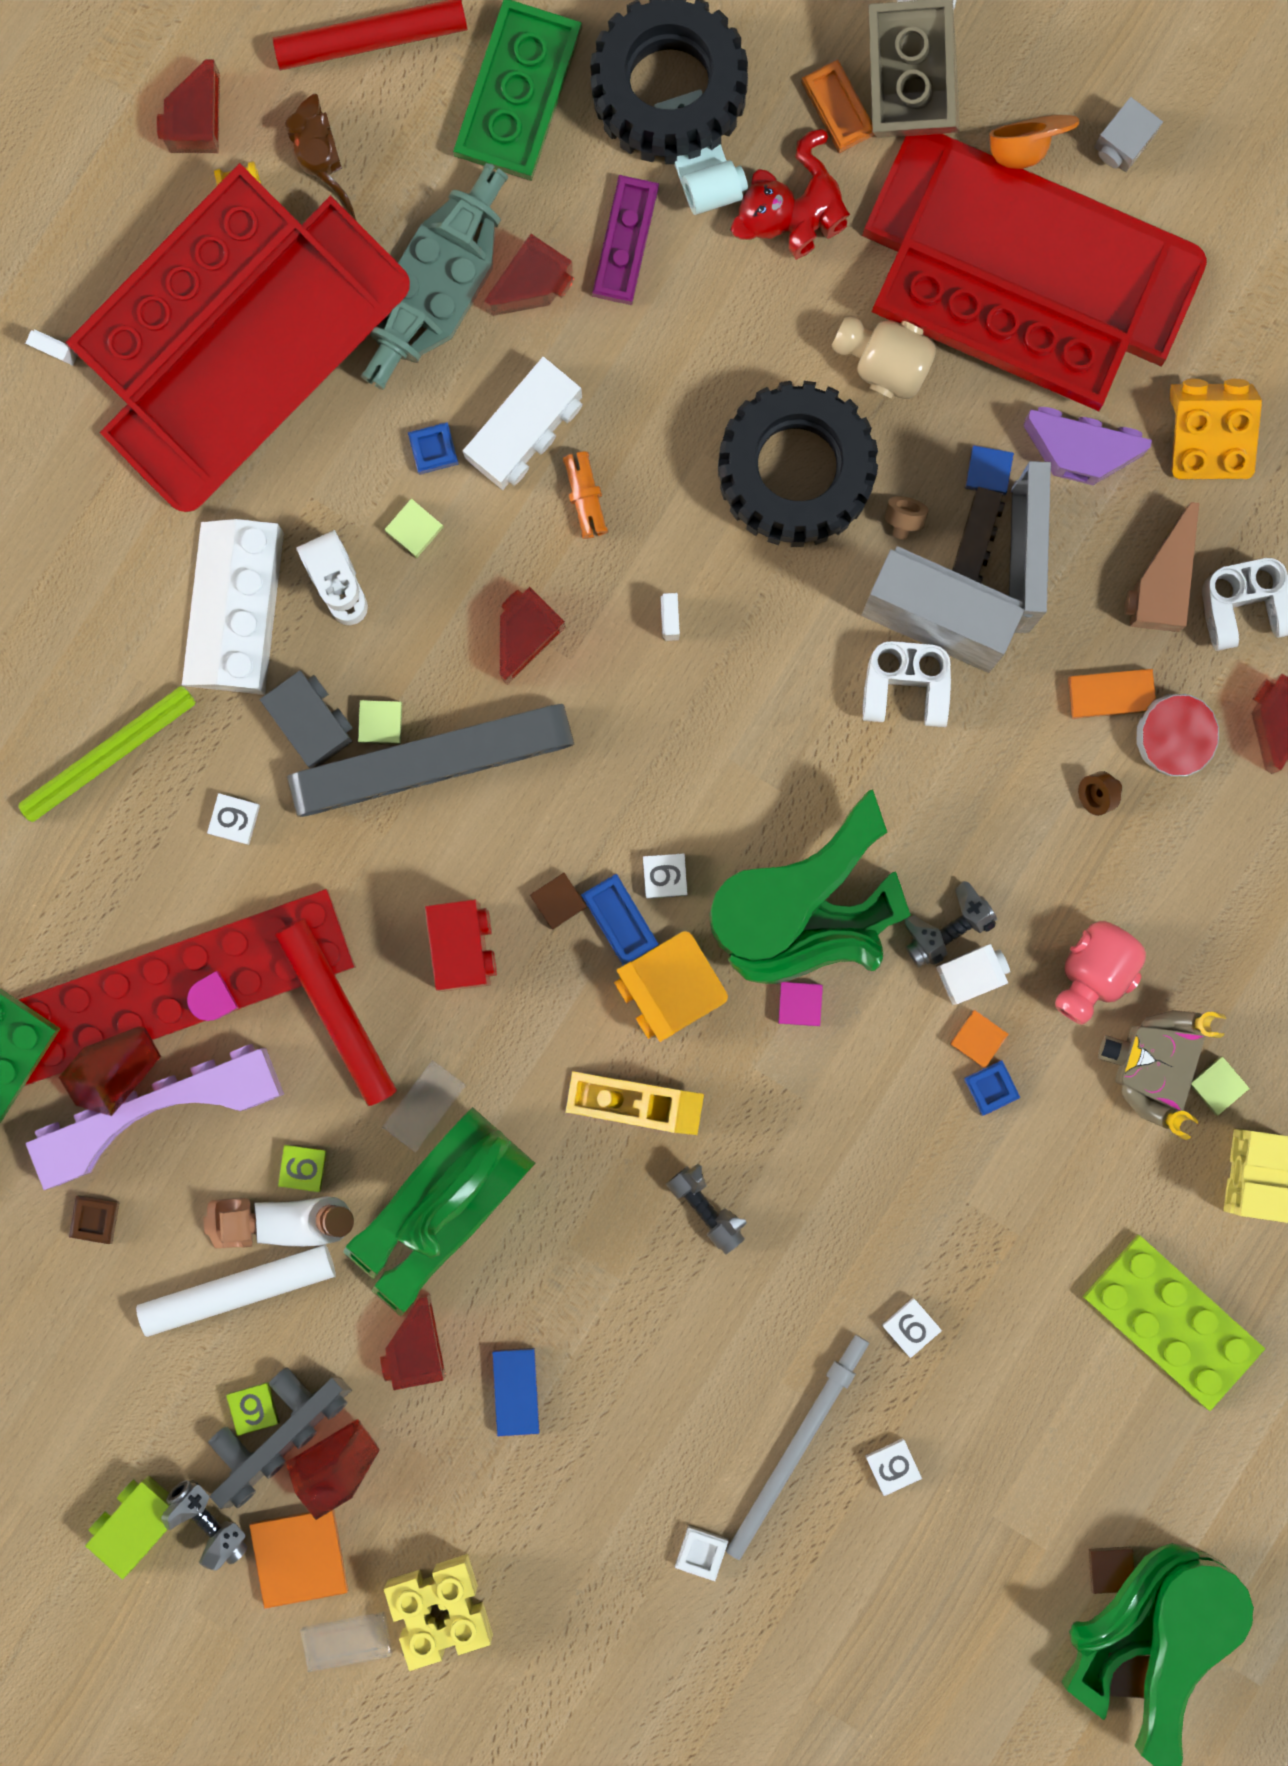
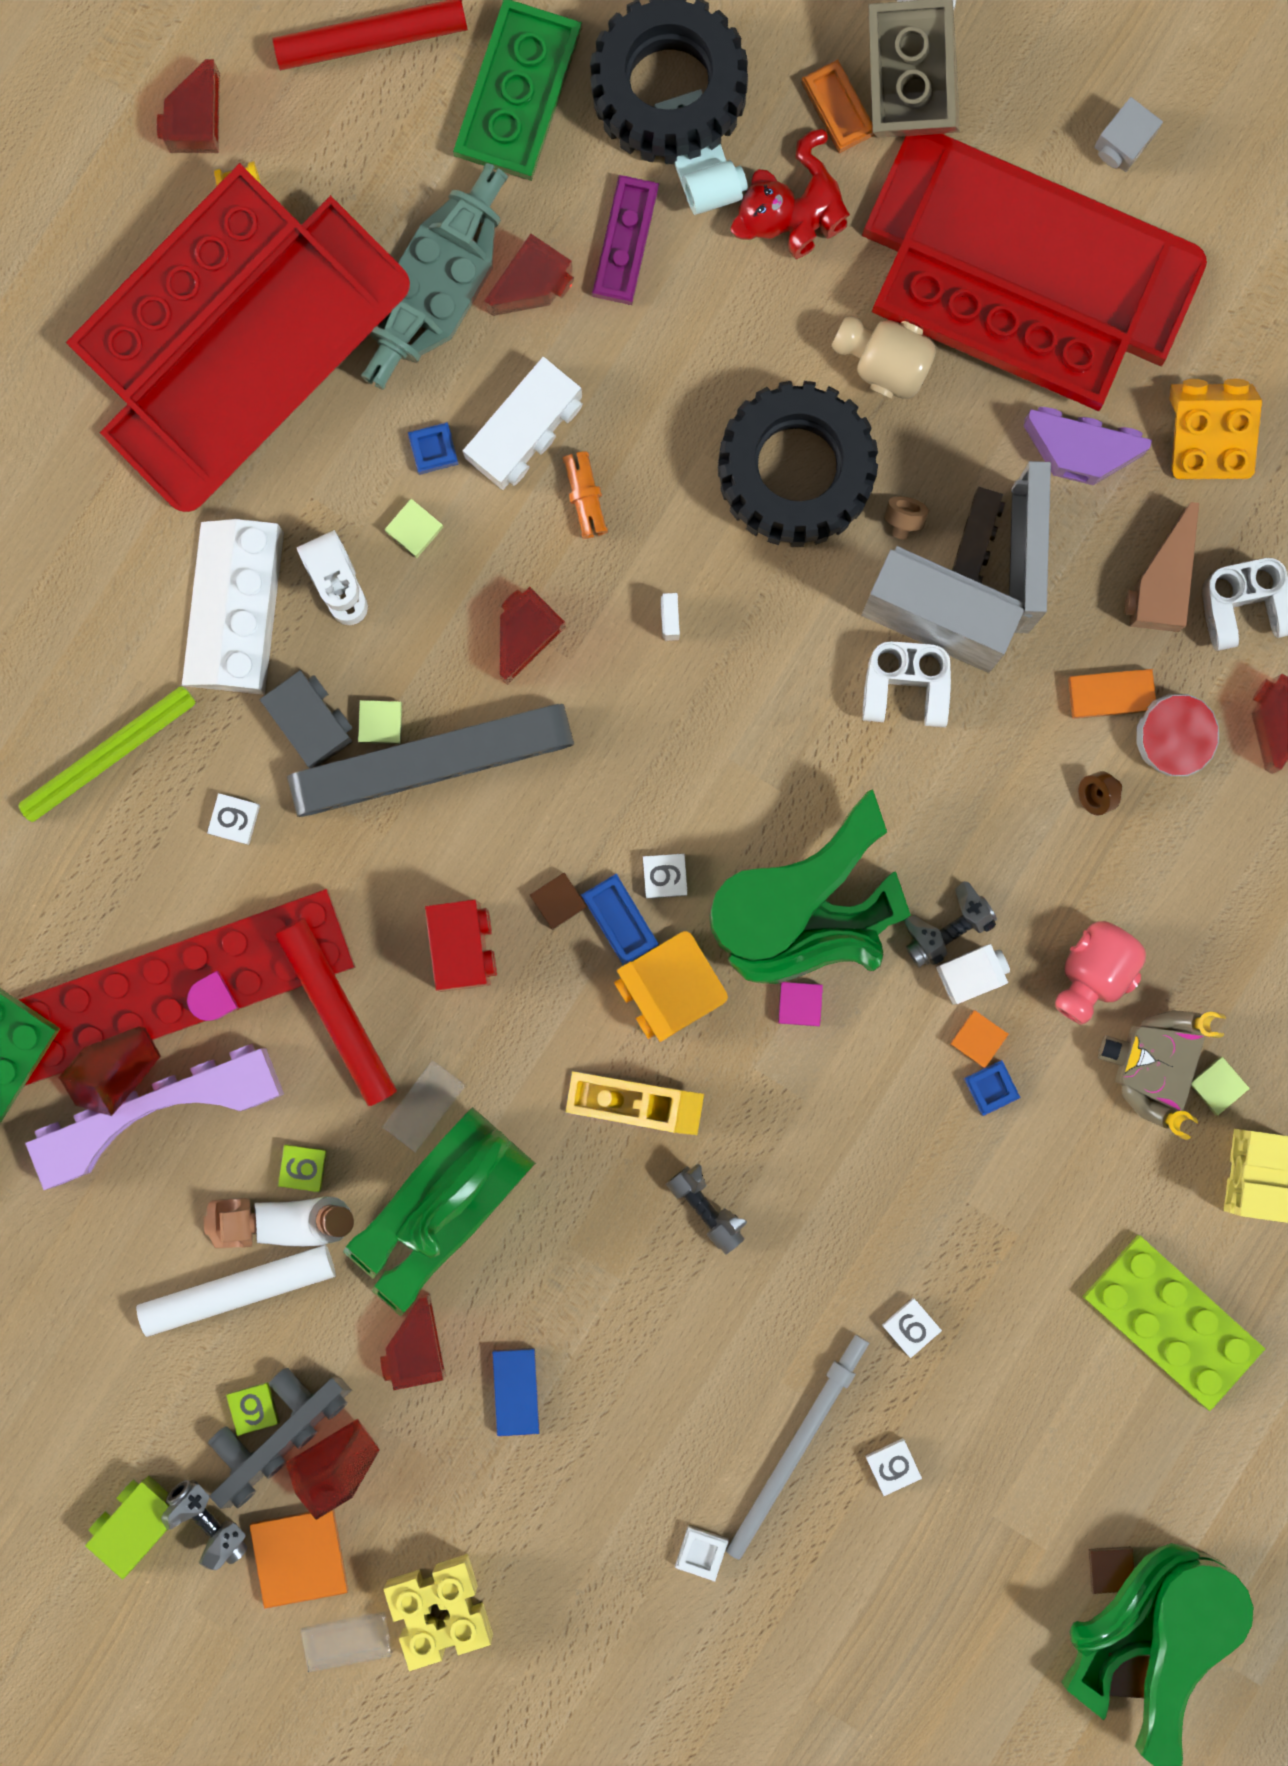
white tile [25,329,78,366] -> none
reddish brown tile [69,1195,120,1244] -> none
reddish brown animal [285,94,357,221] -> none
blue tile [965,445,1014,496] -> none
orange cap [989,115,1079,169] -> none

